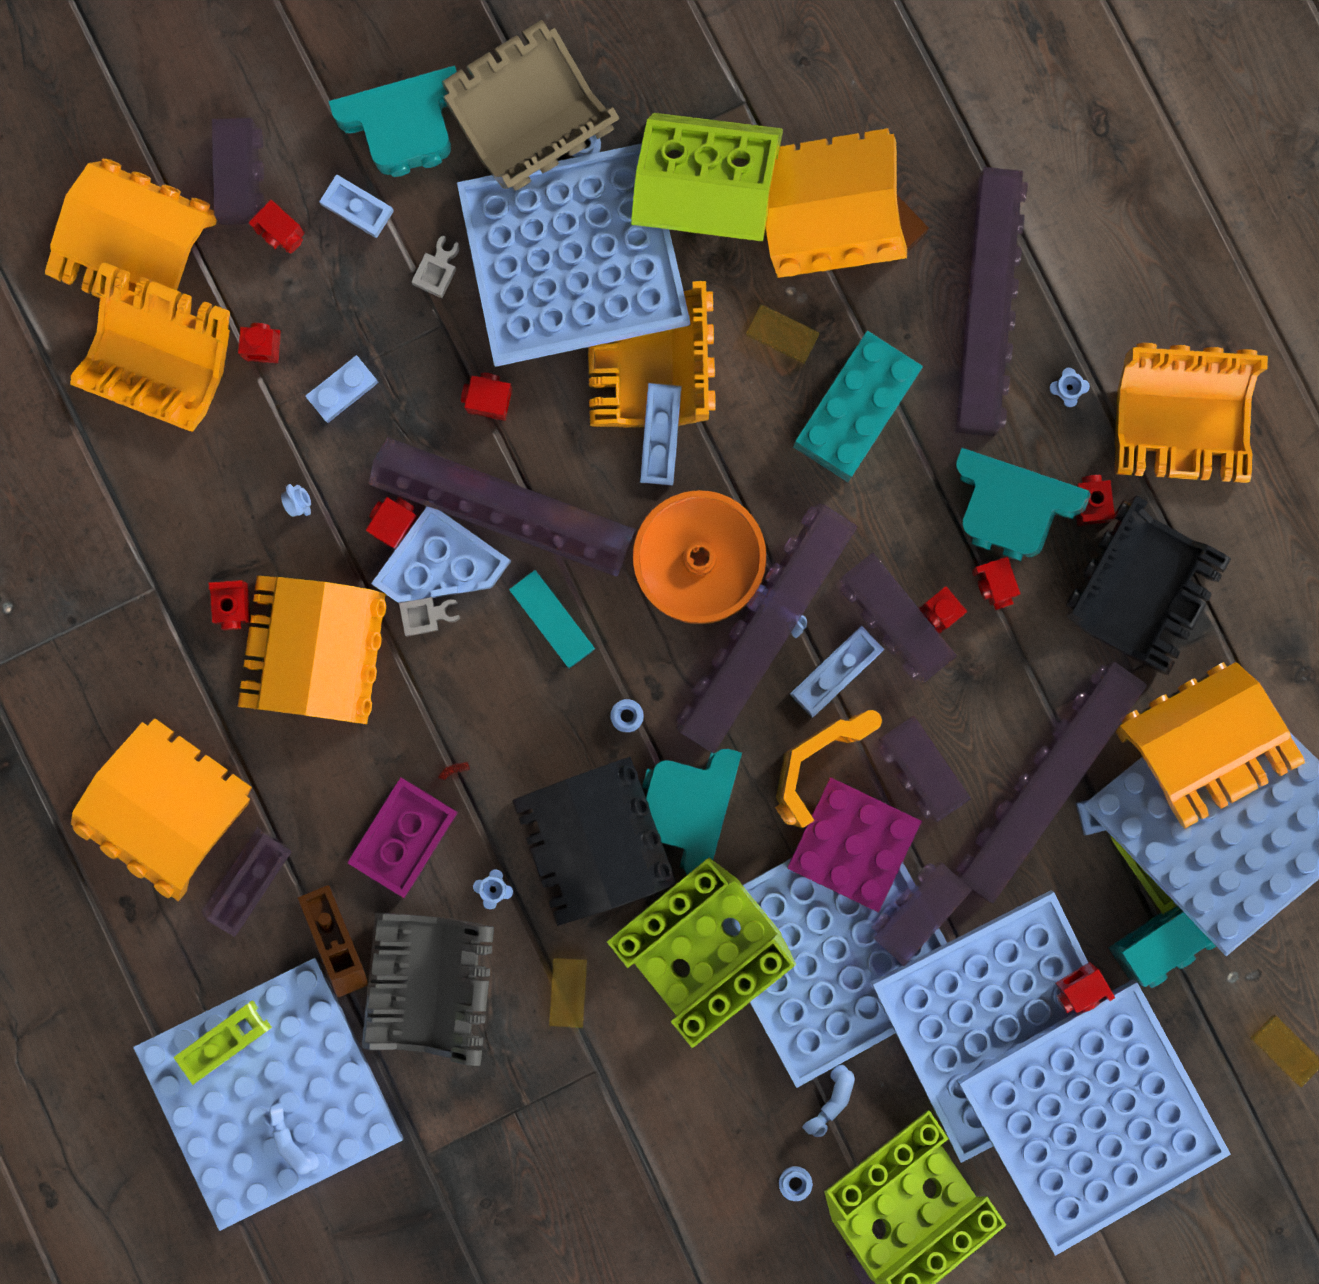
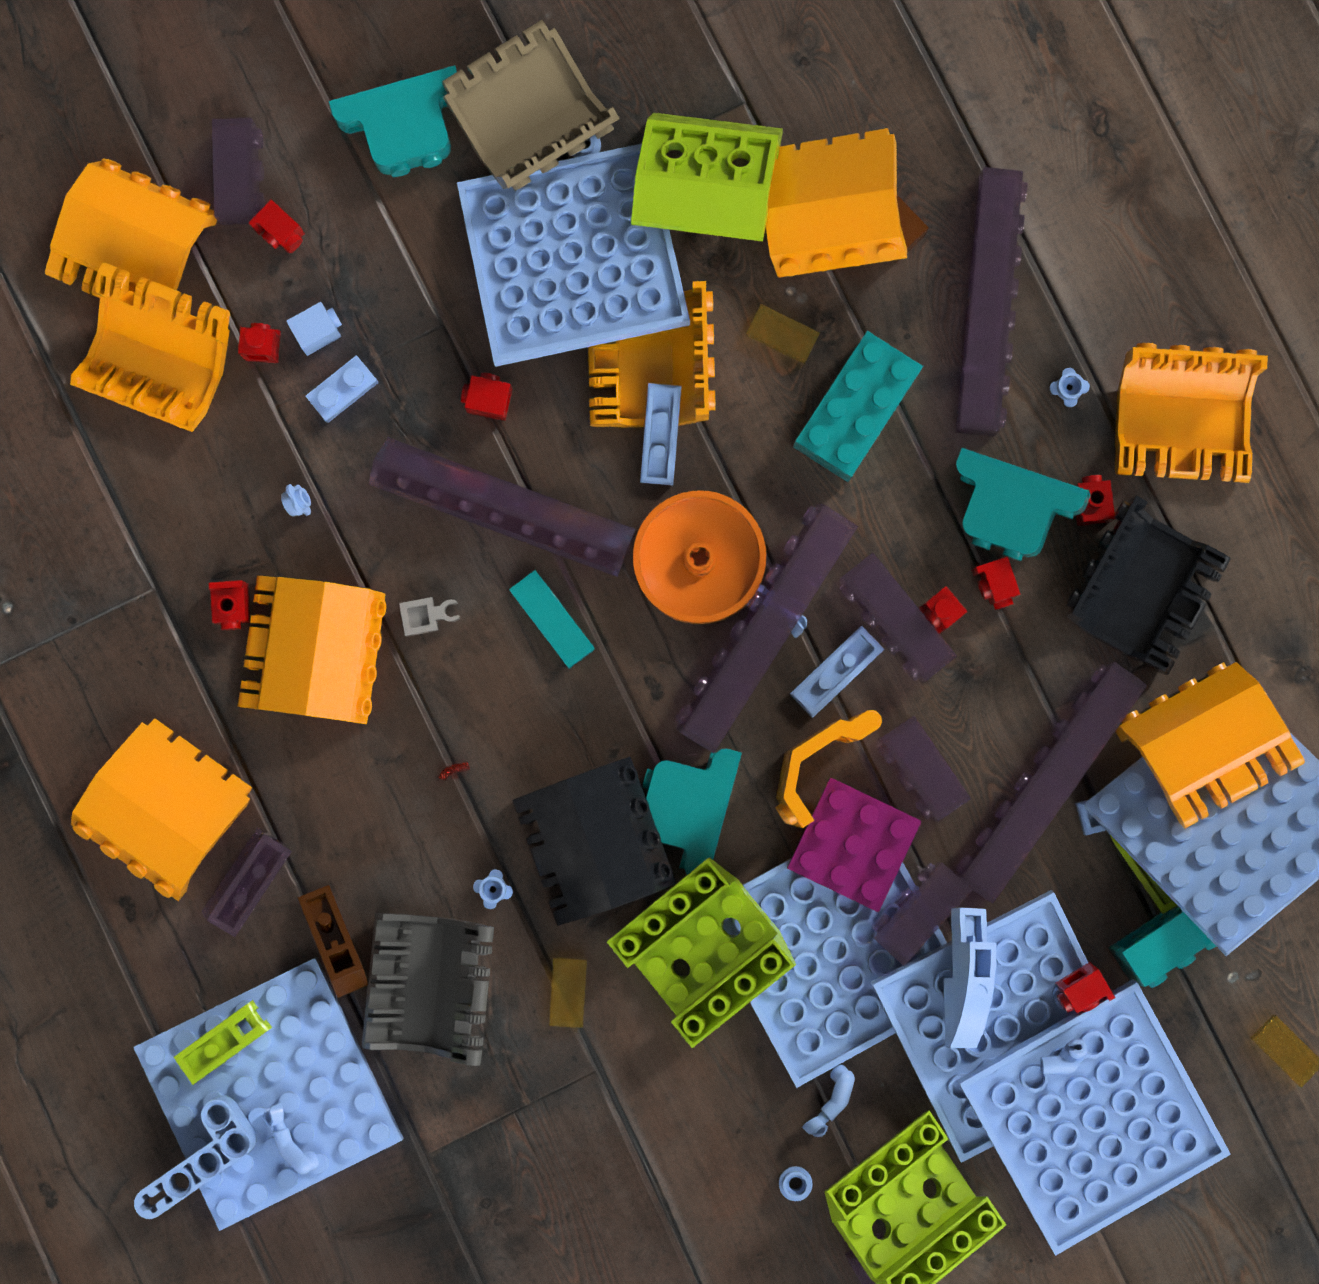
light blue plate [319,174,394,238] -> none
magenta plate [348,777,458,898] -> none
red brick [366,497,418,550] -> none
light blue plate [371,503,511,603] -> none
light grey plate [412,236,460,298] -> none
light blue plate [610,699,644,732] -> none
none -> light blue beam [134,1095,257,1219]
none -> light blue brick [286,302,342,356]
none -> light blue slope [944,908,996,1048]
none -> light blue arm [1040,1039,1087,1074]

